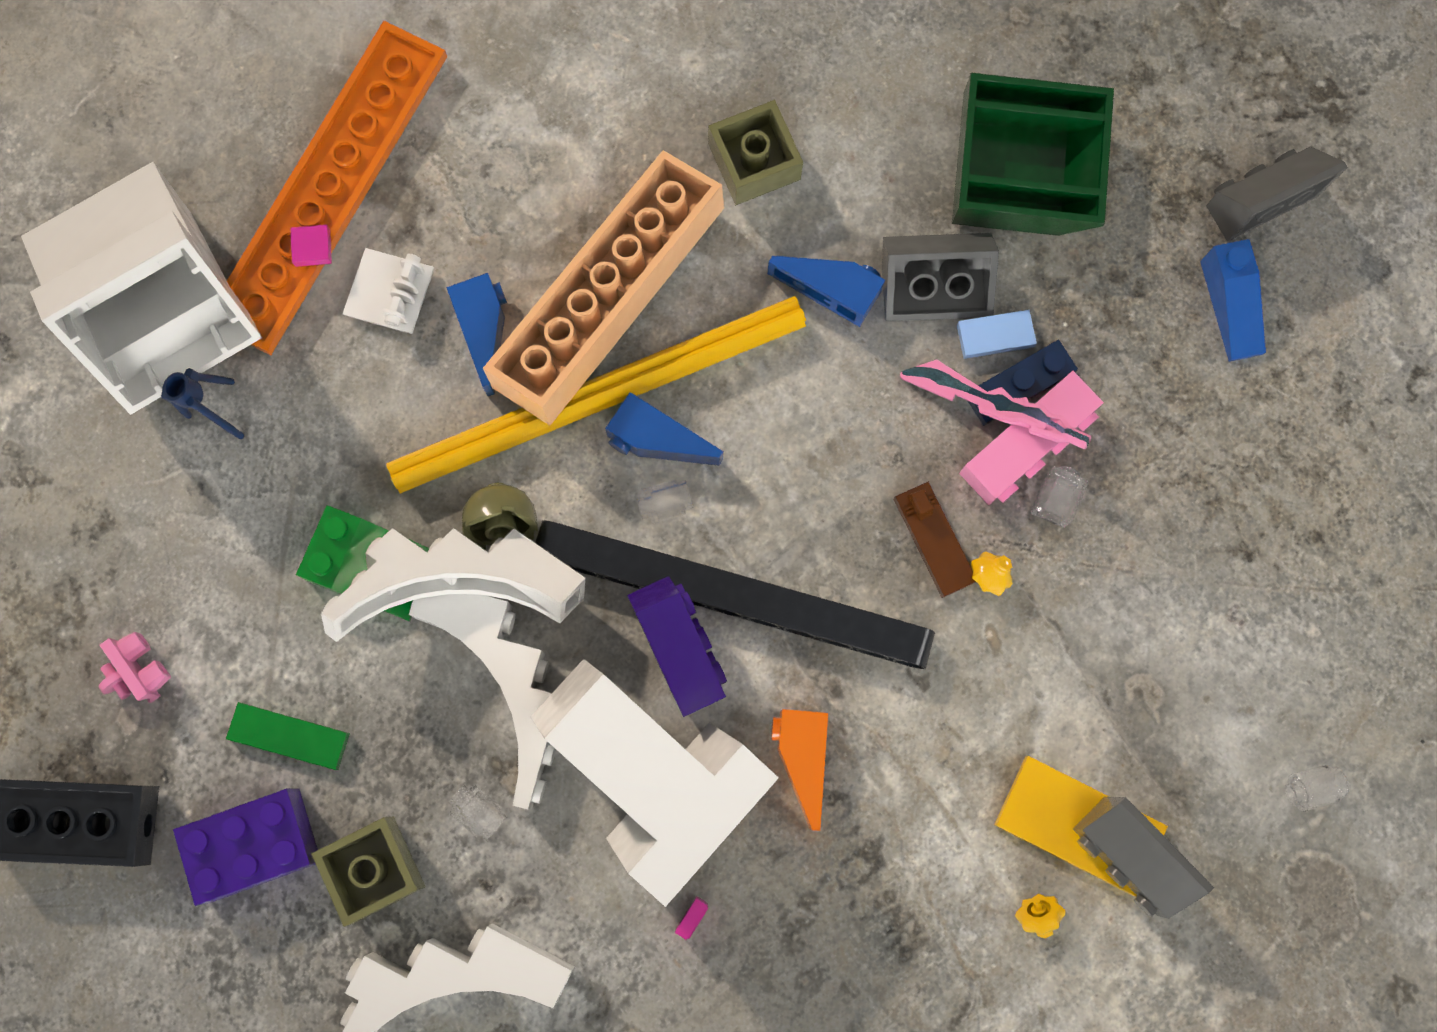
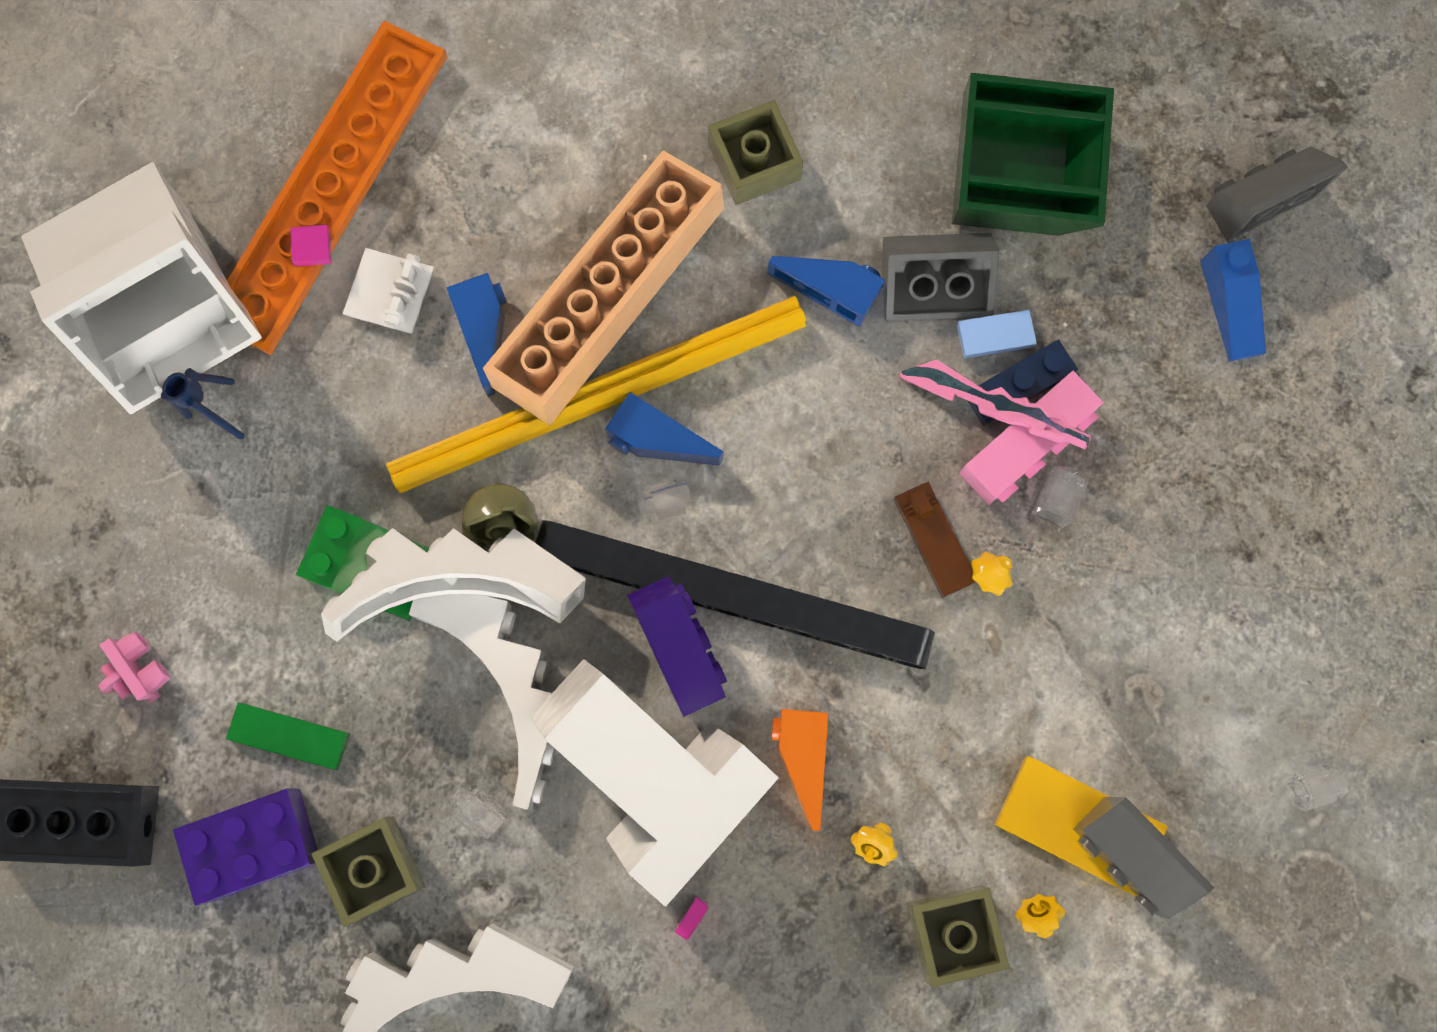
none -> yellow piece [851,822,898,867]
none -> olive brick [906,885,1010,987]

